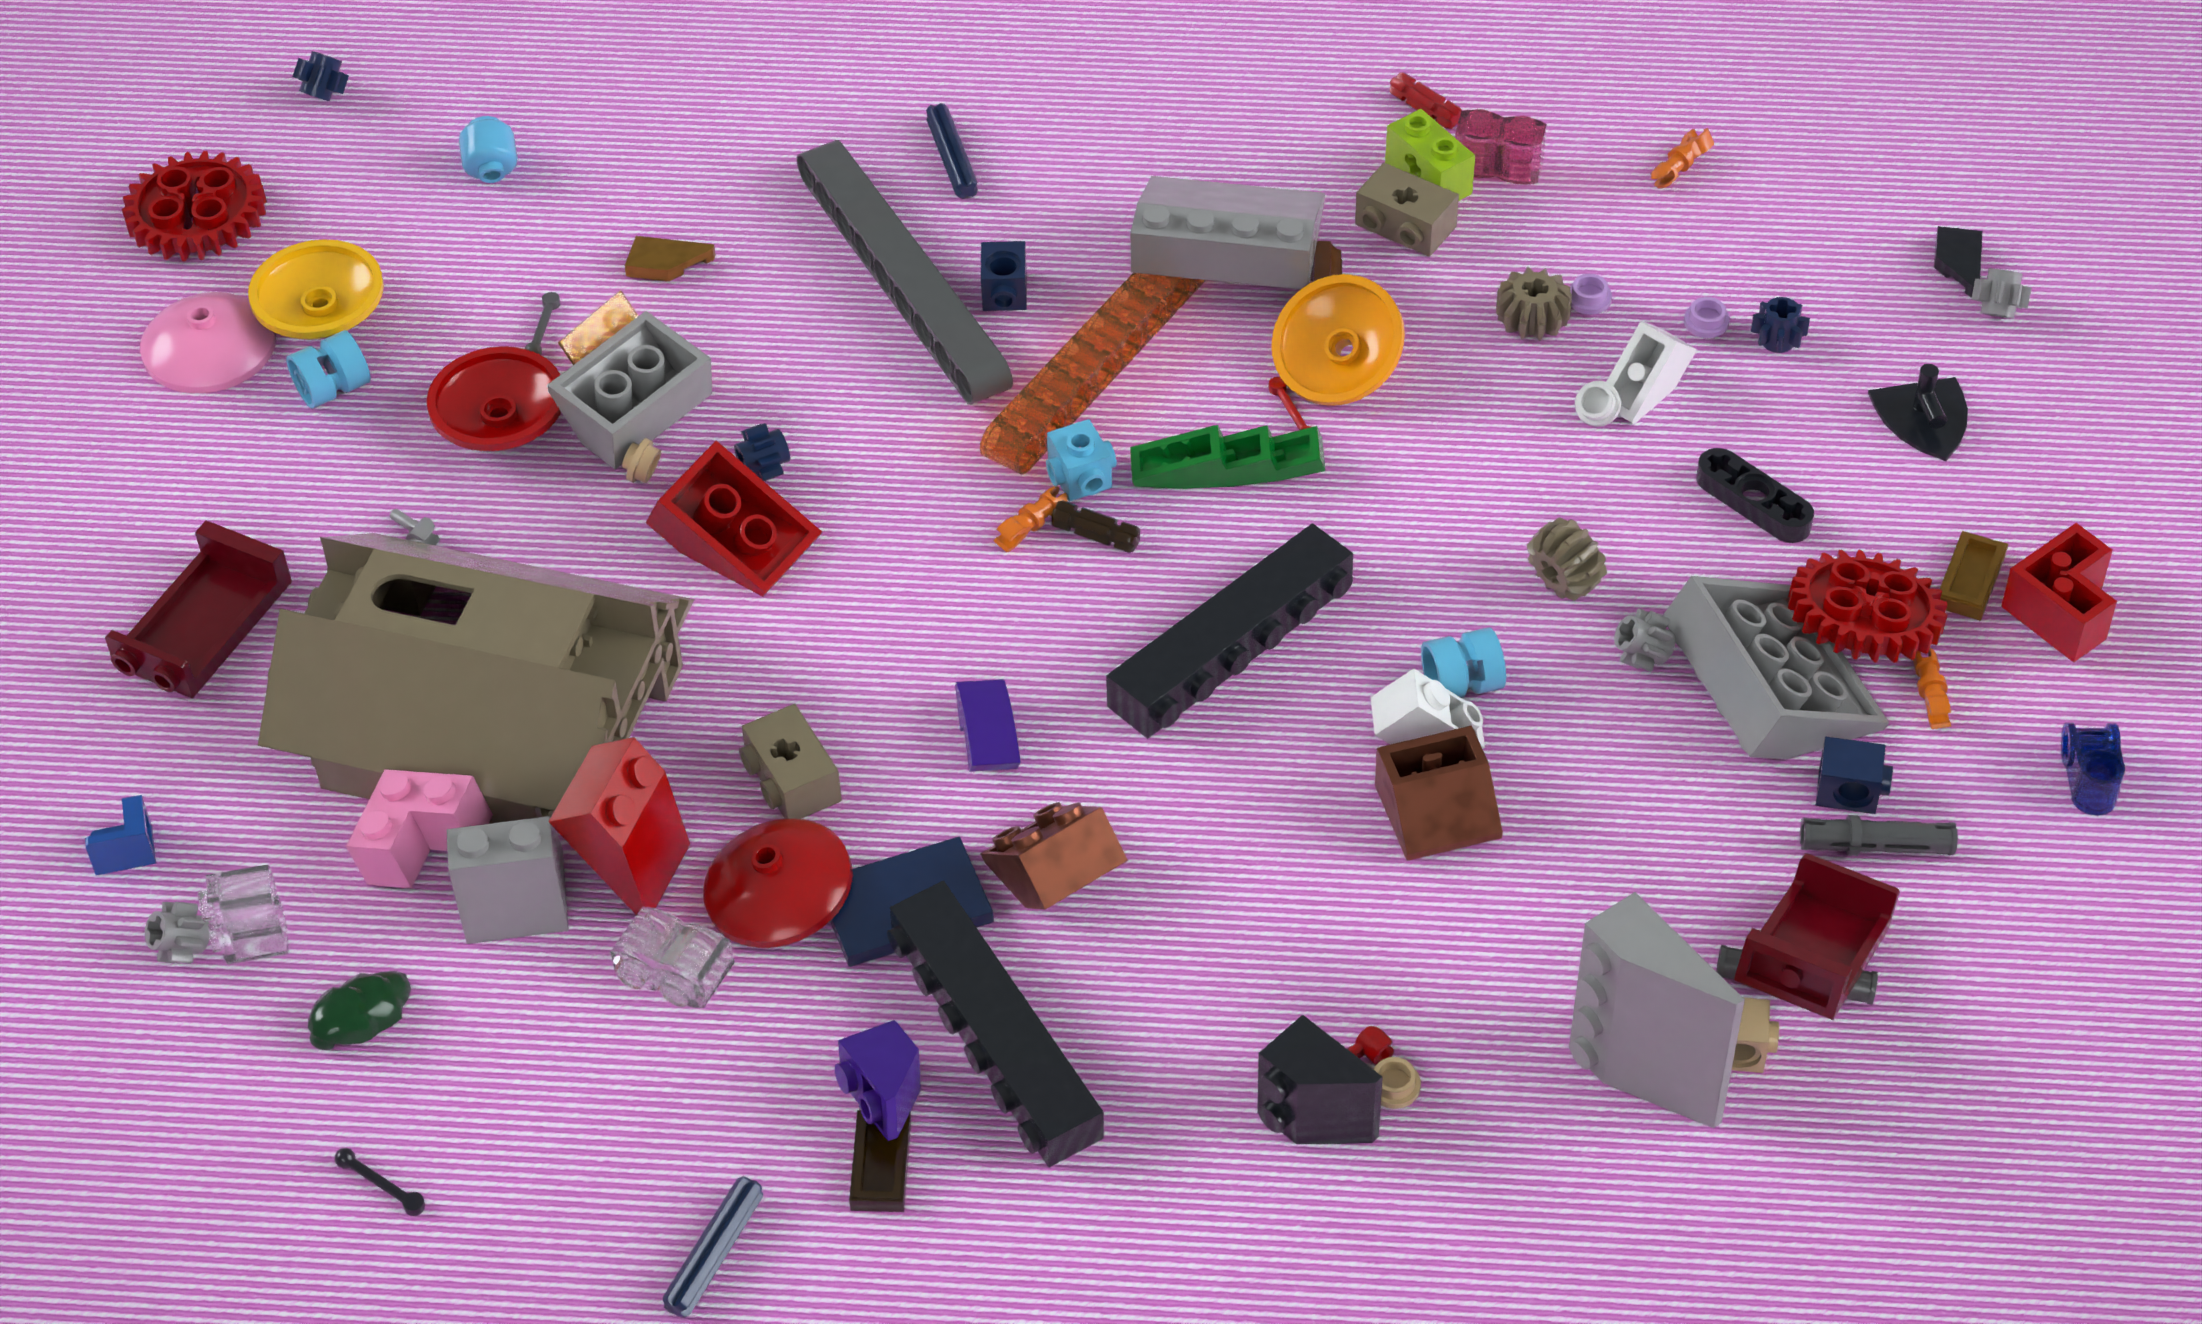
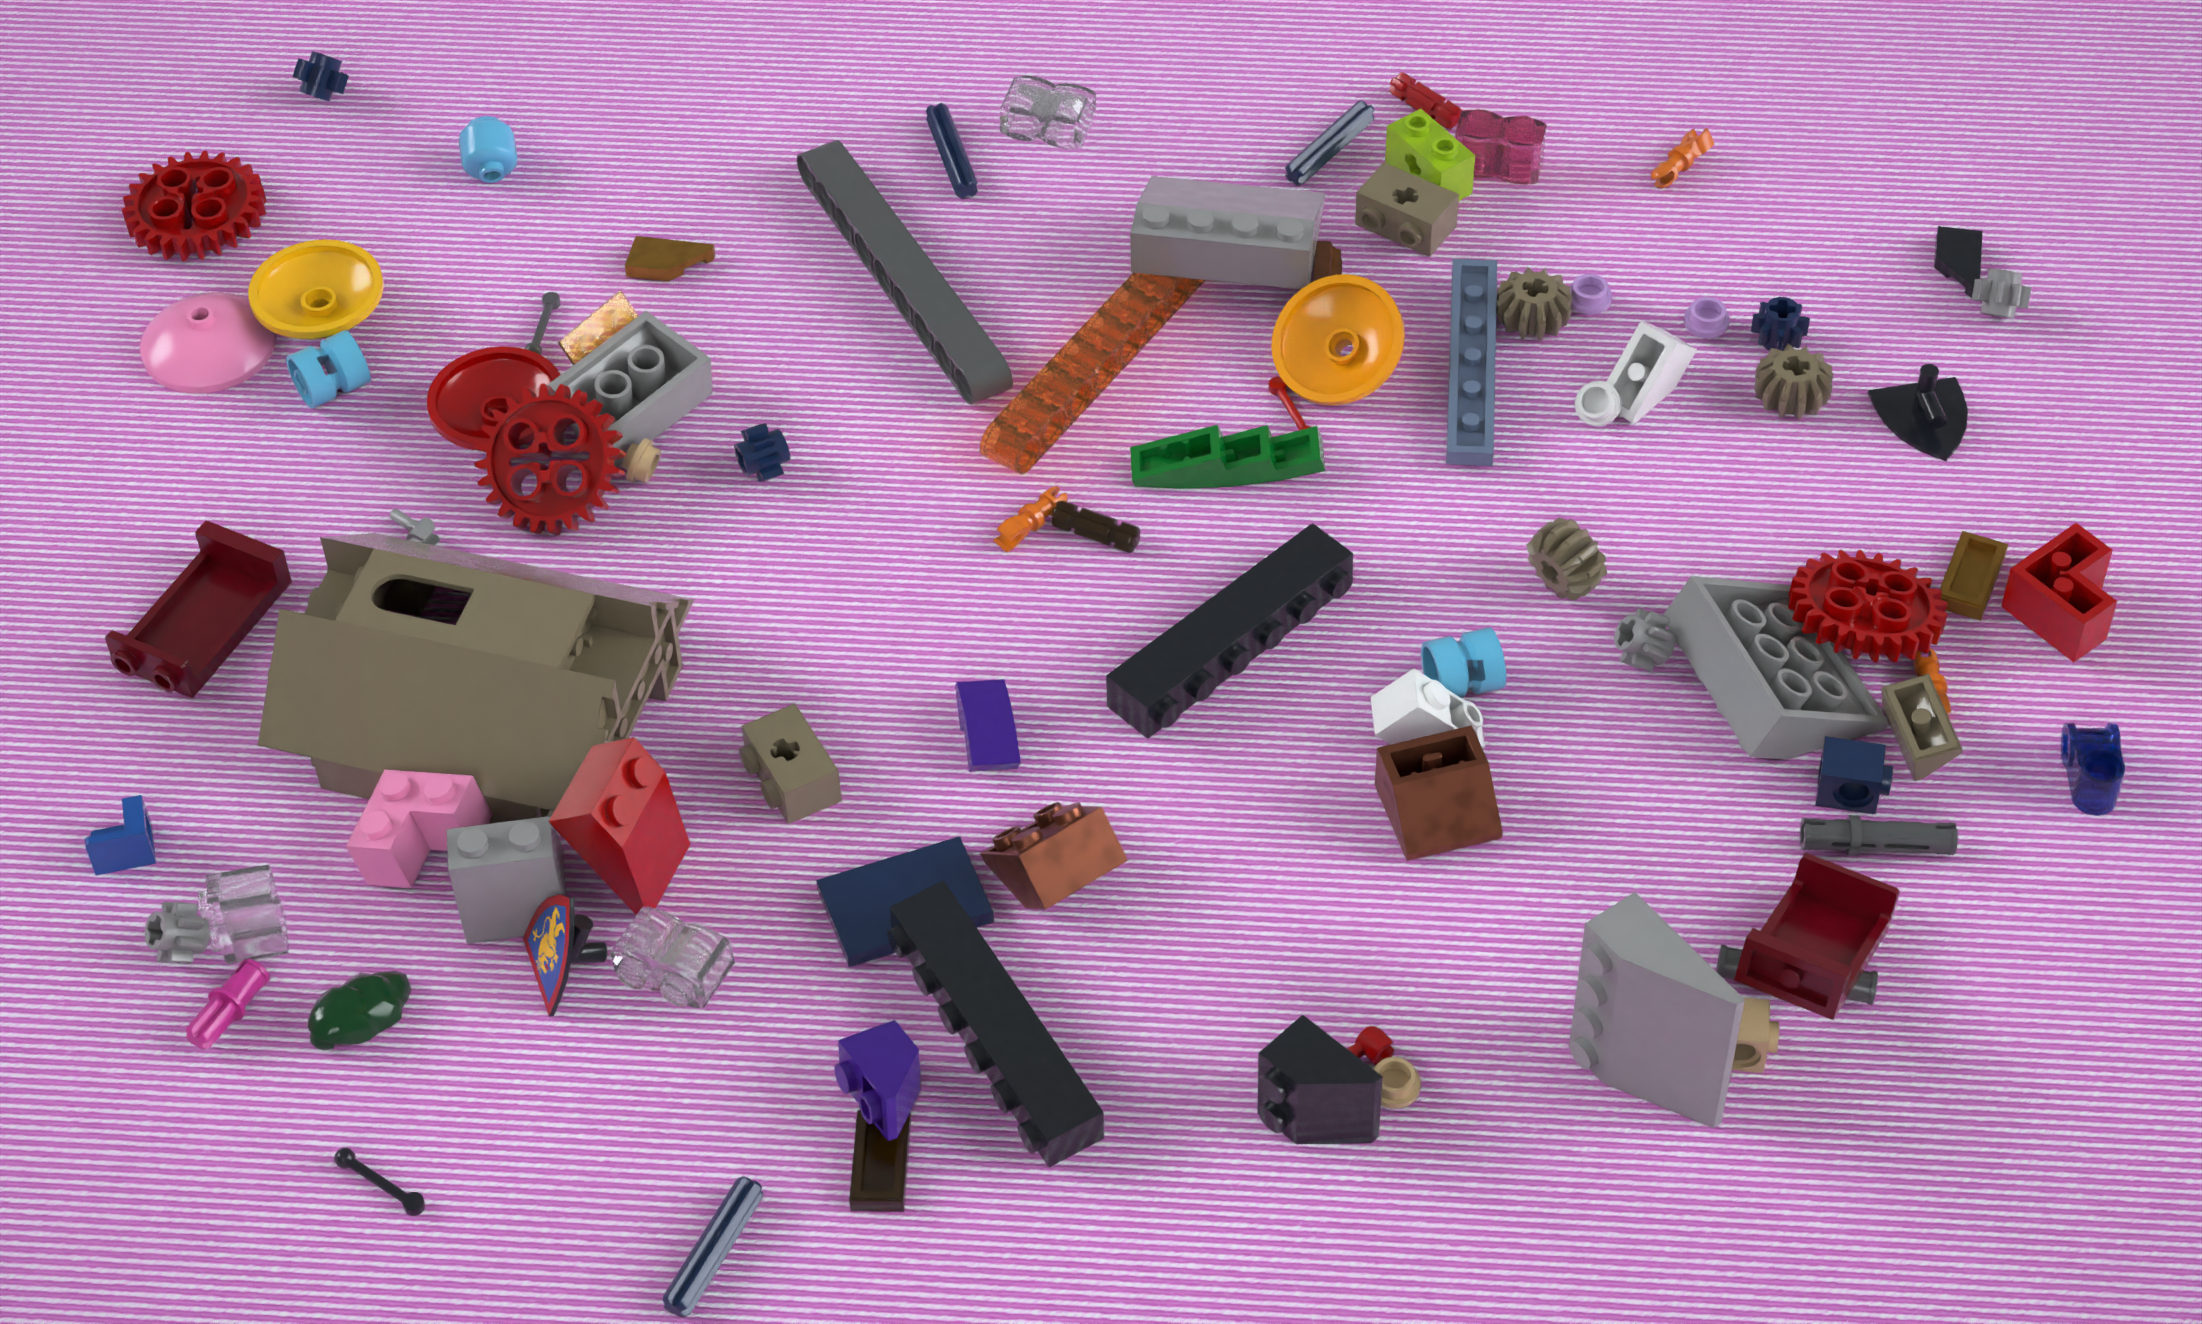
red slope [645,440,822,597] -> none
red dish [703,818,853,948] -> none
dark blue brick [981,241,1027,311] -> none
medium azure brick [1046,419,1117,502] -> none
black beam [1696,448,1814,543] -> none
none -> dark pink axle [186,959,270,1050]
none -> red gear [474,383,626,536]
none -> shield [523,894,607,1017]
none -> clear brick [1000,75,1096,149]
none -> axle [1285,100,1375,186]
none -> sand blue plate [1446,259,1497,466]
none -> dark tan gear [1754,344,1833,421]
none -> dark tan slope [1881,674,1963,781]

